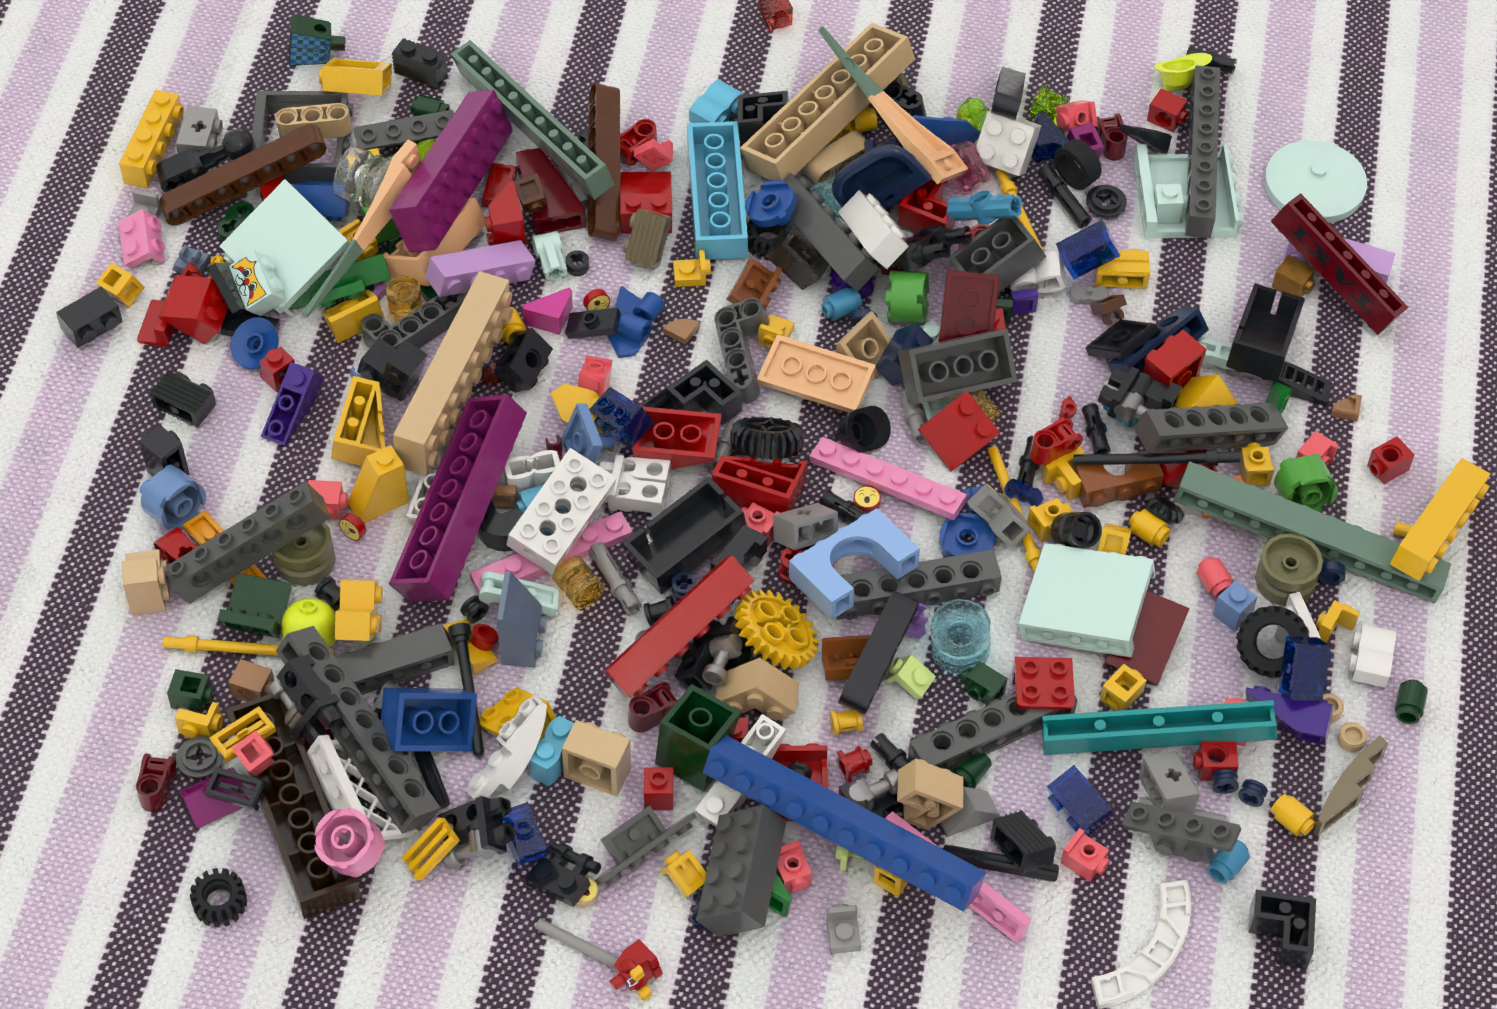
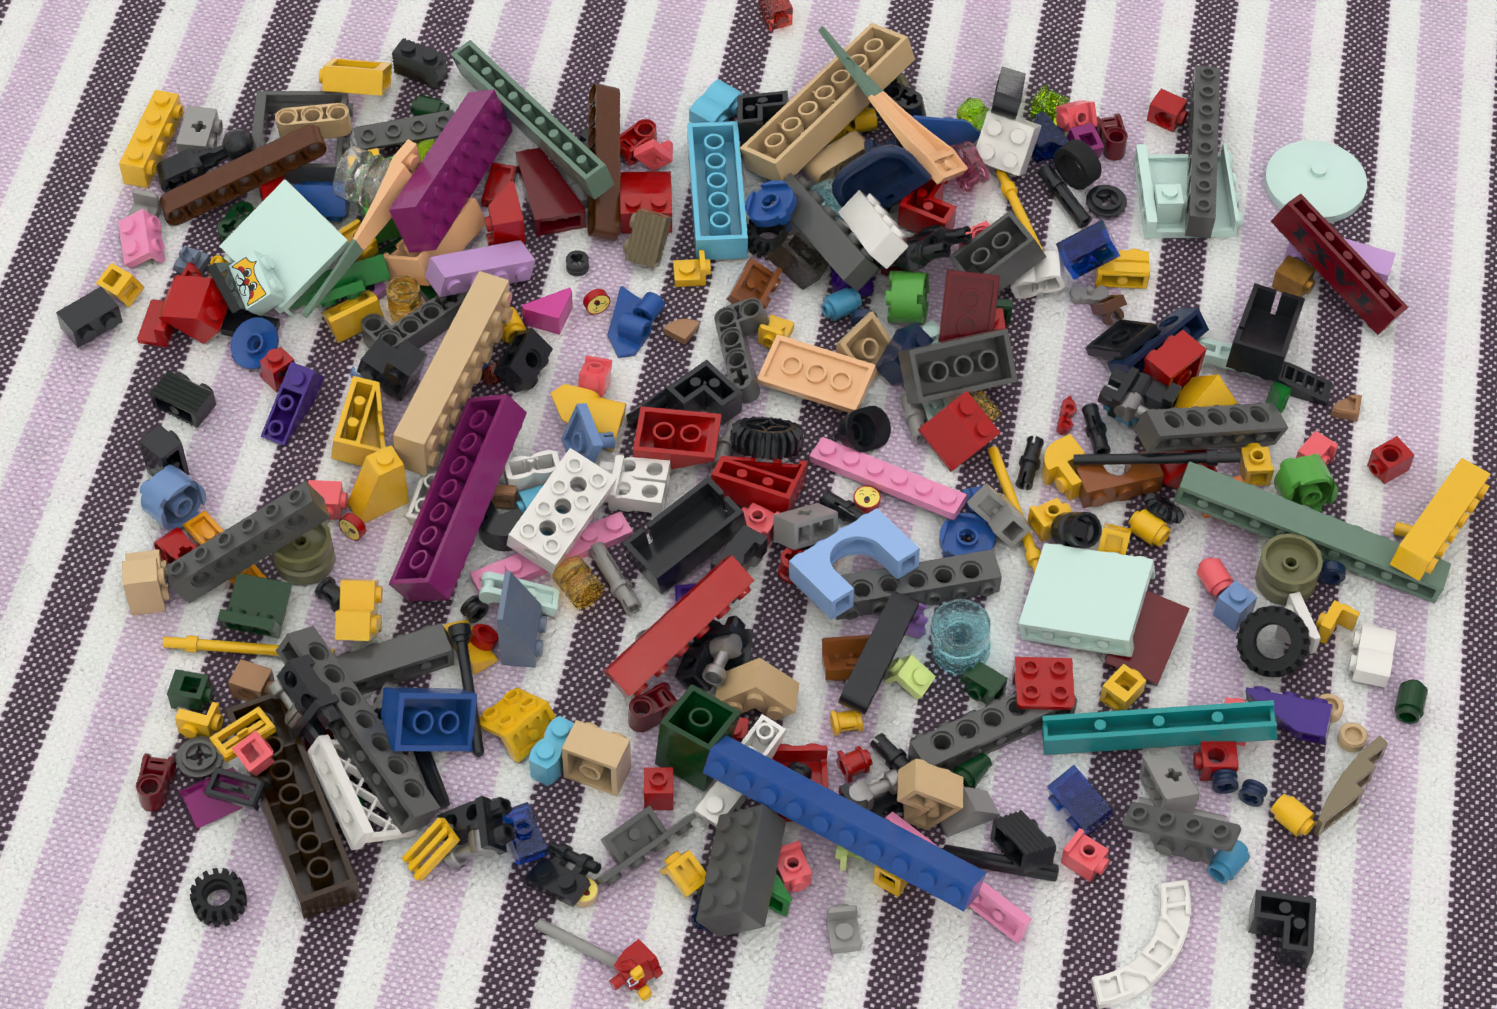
neon yellow cylinder [281,598,336,647] -> none
torso [289,15,346,66] -> none
bright pink brick [314,808,385,877] -> none
white slope [466,694,547,800] -> none
reddish brown bracket [514,173,548,213] -> none
light aqua piece [532,231,567,282] -> none
dark red hand [545,435,563,461] -> none
black plate [565,308,621,339] -> none
clear blue brick [589,387,654,447] -> none
black bush [643,596,675,627] -> none
dark blue bush [672,572,697,600] -> none
yellow gear [734,589,819,670] -> none
dark azure piece [947,190,1023,225] -> none
clear blue piece [1004,478,1044,507] -> none
dark purple tile [1010,288,1039,315] -> none
red piece [1030,418,1083,465] -> none
black slope [1119,124,1172,154] -> none
neon yellow piece [1154,53,1212,91] -> none
black pin [1186,47,1237,74] -> none
clear blue brick [1278,636,1331,701] -> none

